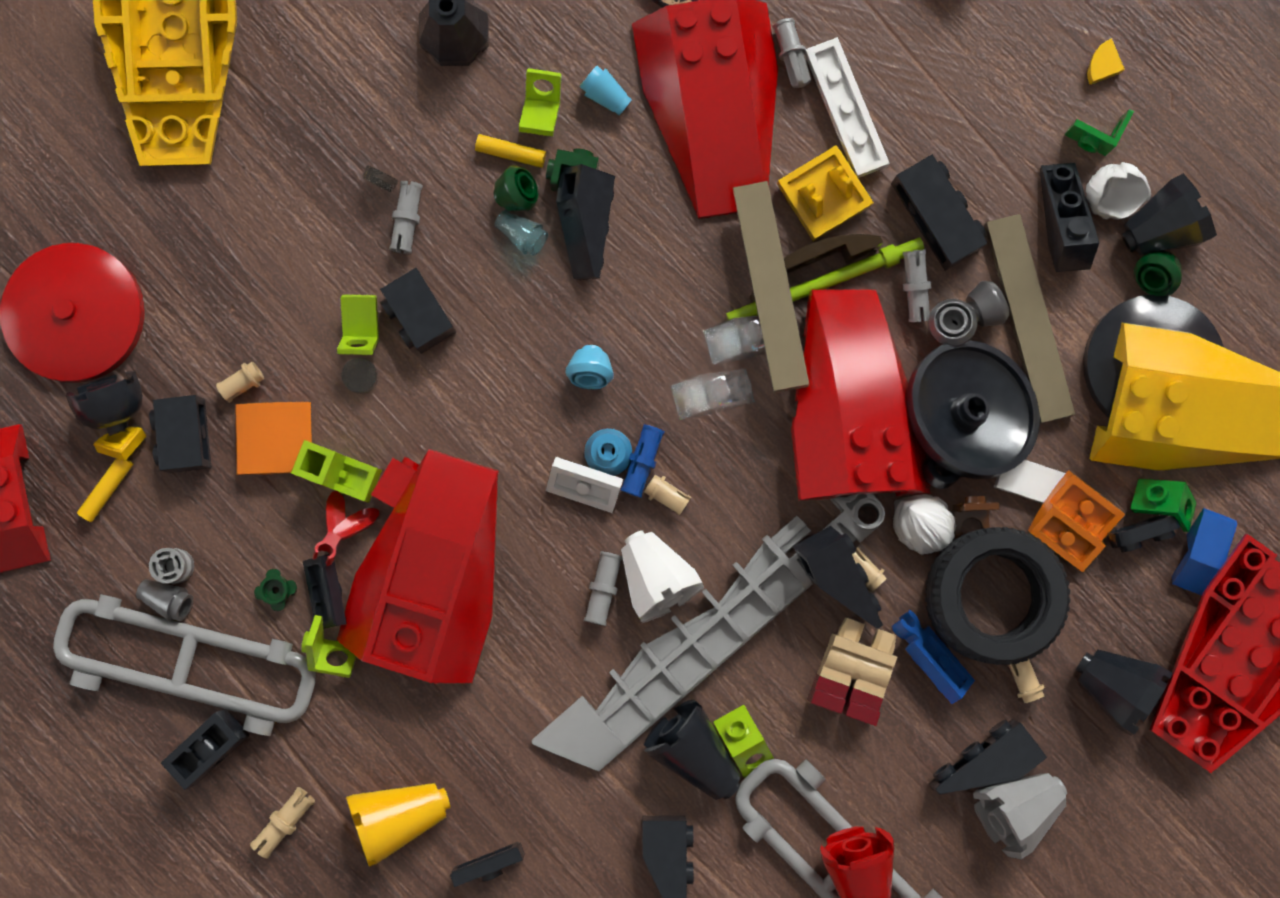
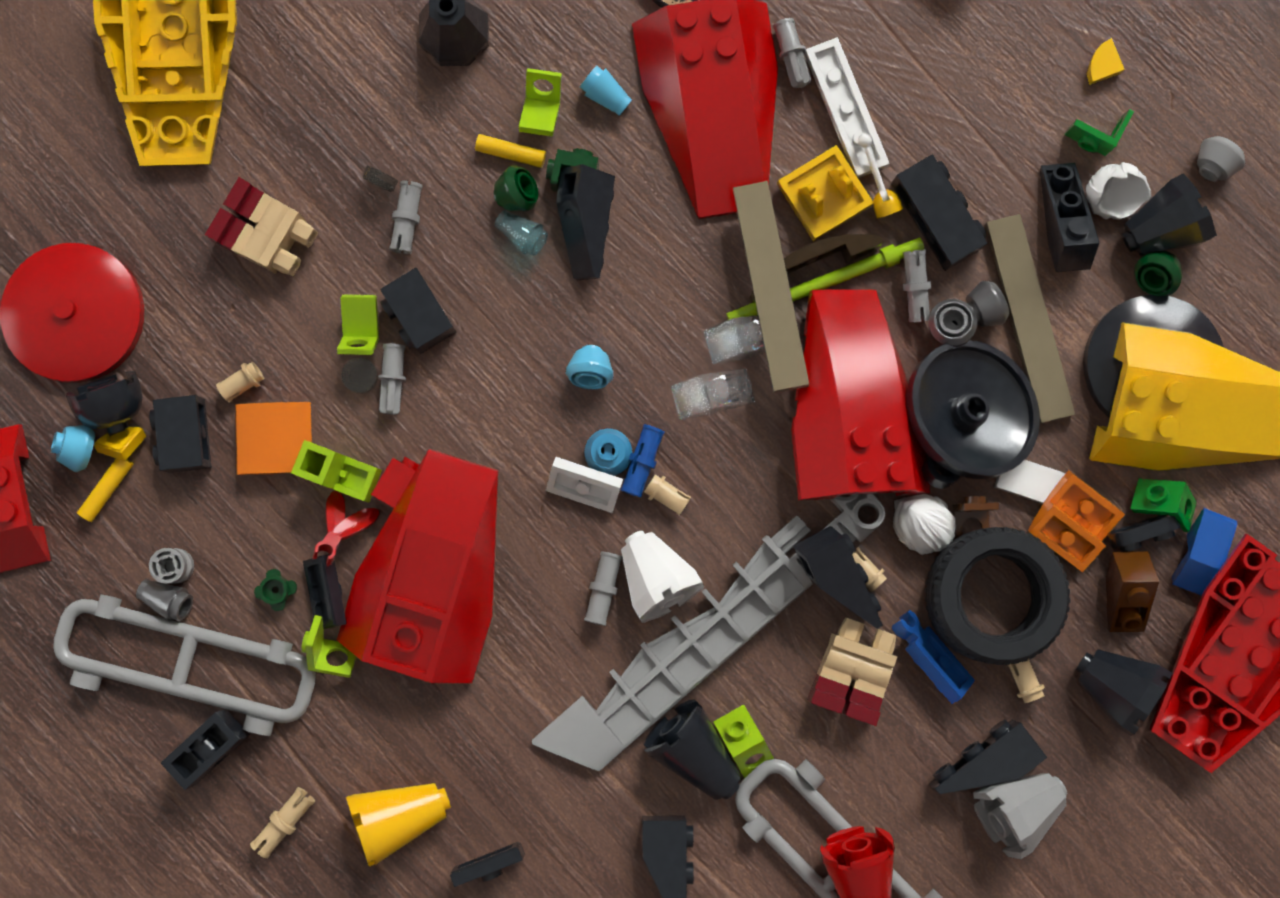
none -> medium azure cone [51,425,95,472]
none -> tan hips [205,177,318,276]
none -> light grey axle [378,343,406,415]
none -> hinge [858,133,903,218]
none -> reddish brown slope [1106,551,1159,632]
none -> light grey cone [1197,136,1245,182]

